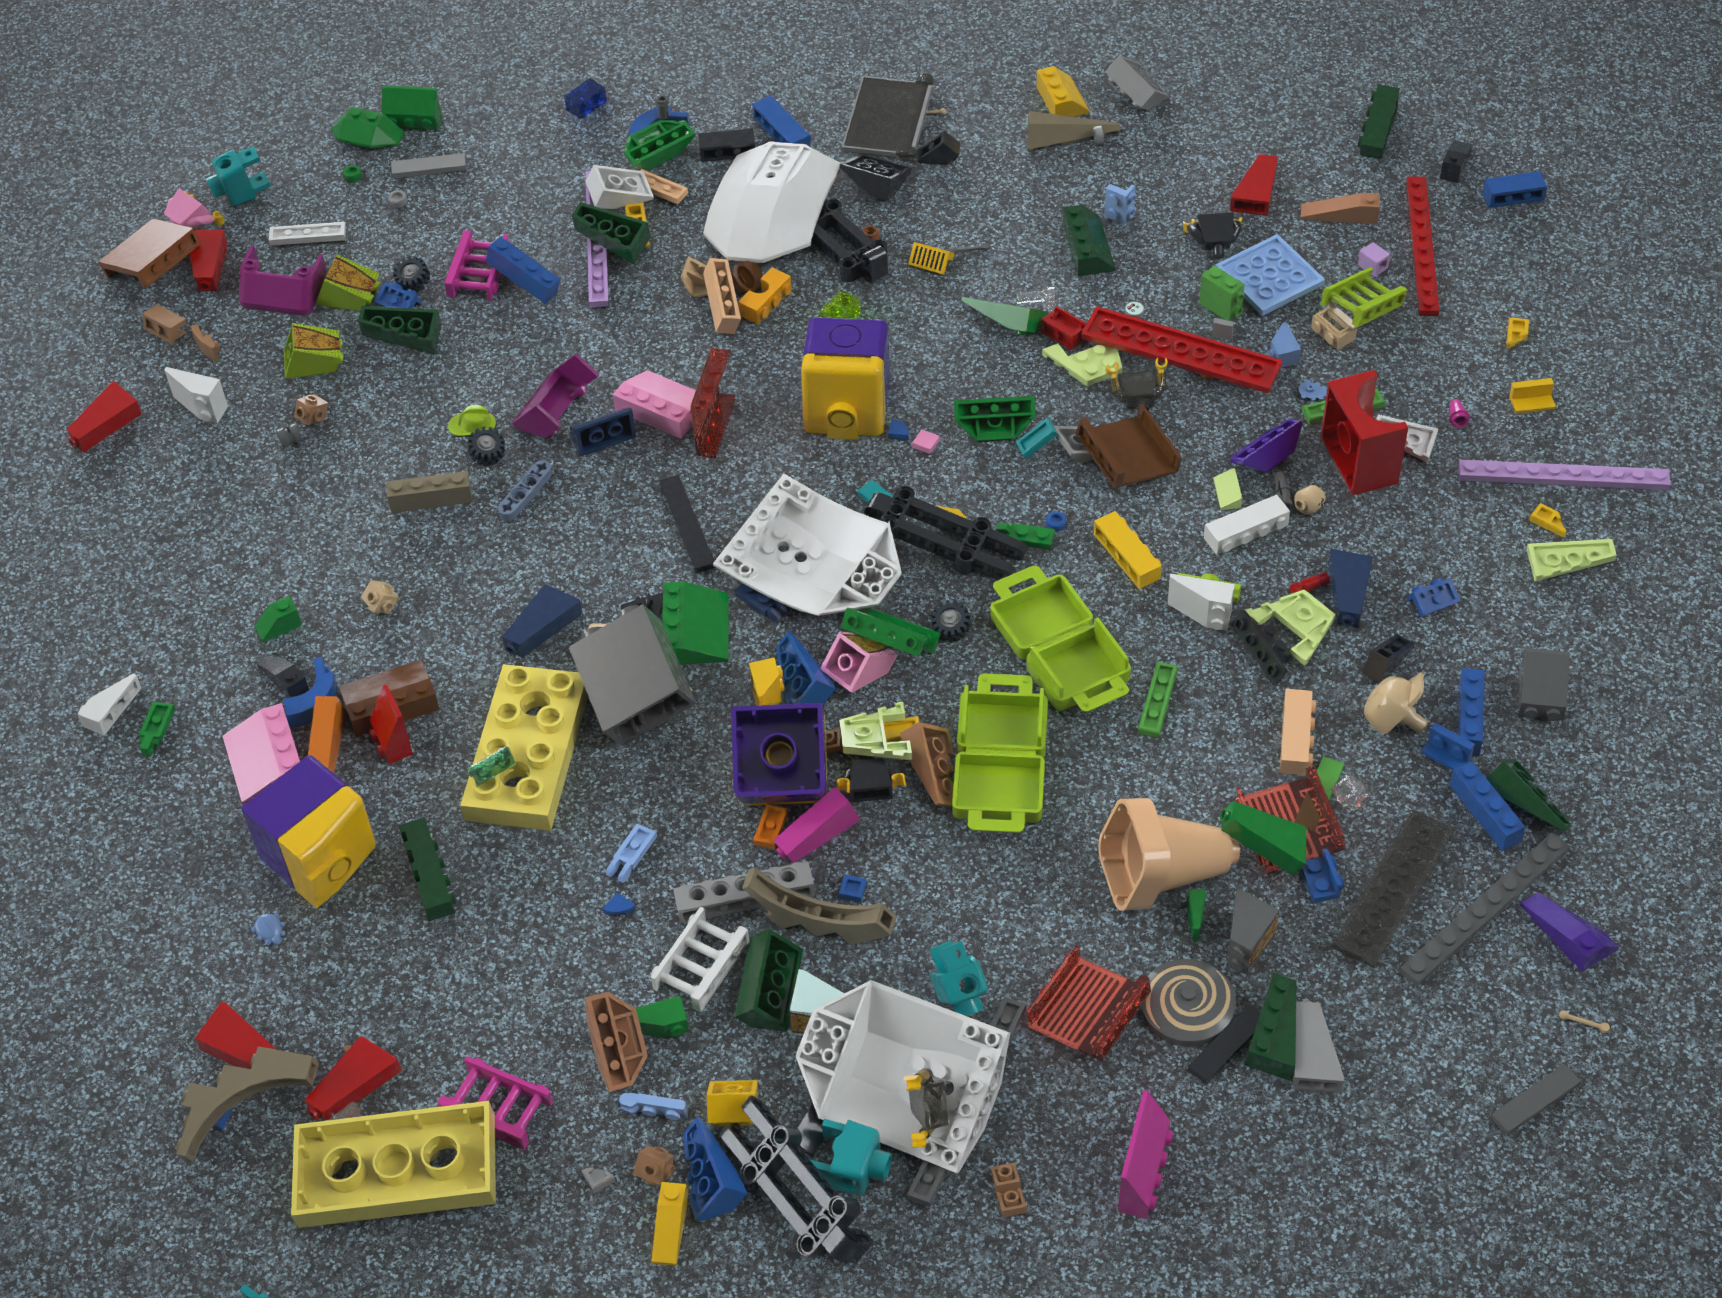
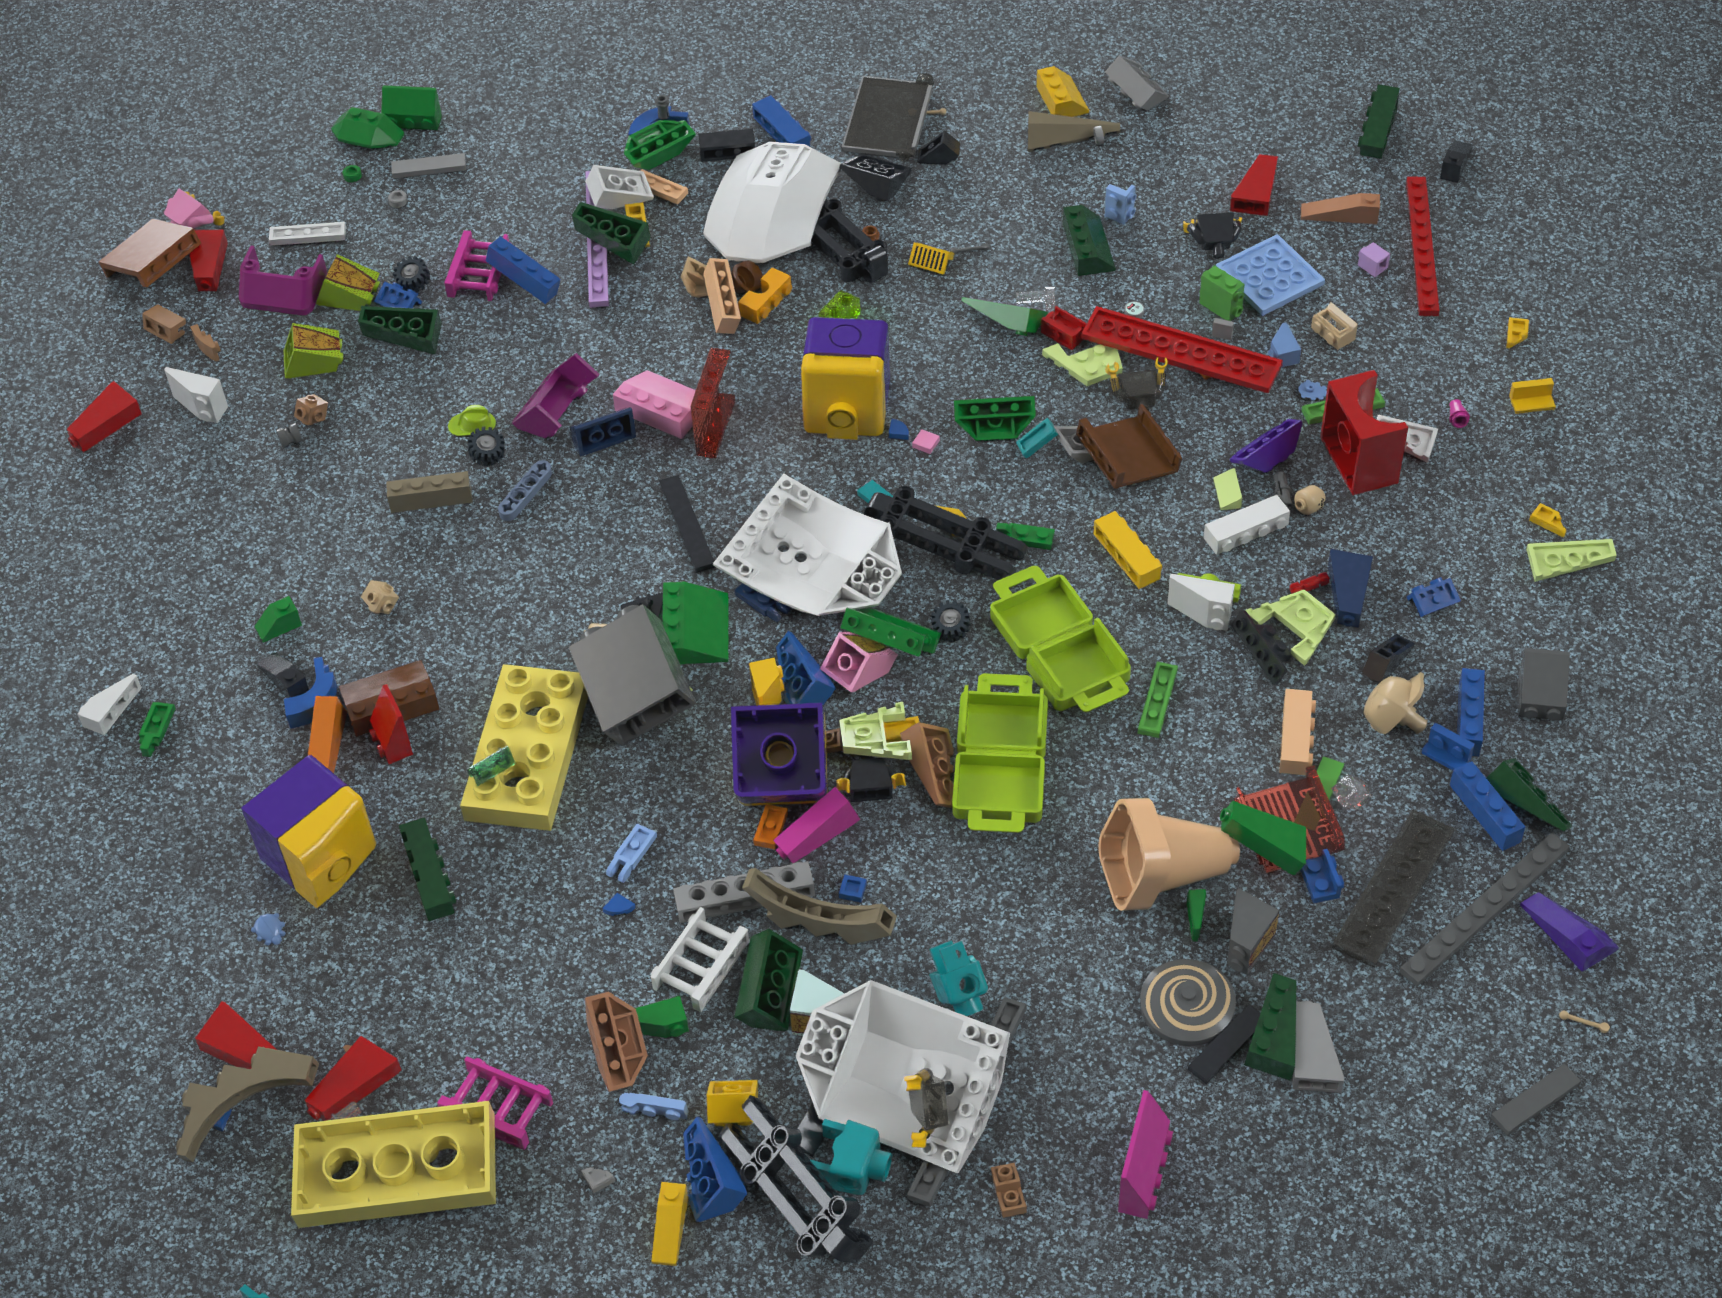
teal piece [205,146,271,206] -> none
bright pink slope [223,703,300,805] -> none
dark blue slope [502,584,583,658] -> none
clear blue brick [564,78,607,119] -> none
medium nougat brick [633,1146,675,1185] -> none
clear red panel [1026,945,1151,1062] -> none
blue tile [1046,511,1067,532] -> none
lime fence [1320,267,1408,328] -> none
lavender plate [1458,460,1671,490] -> none
blue brick [1482,171,1547,208] -> none

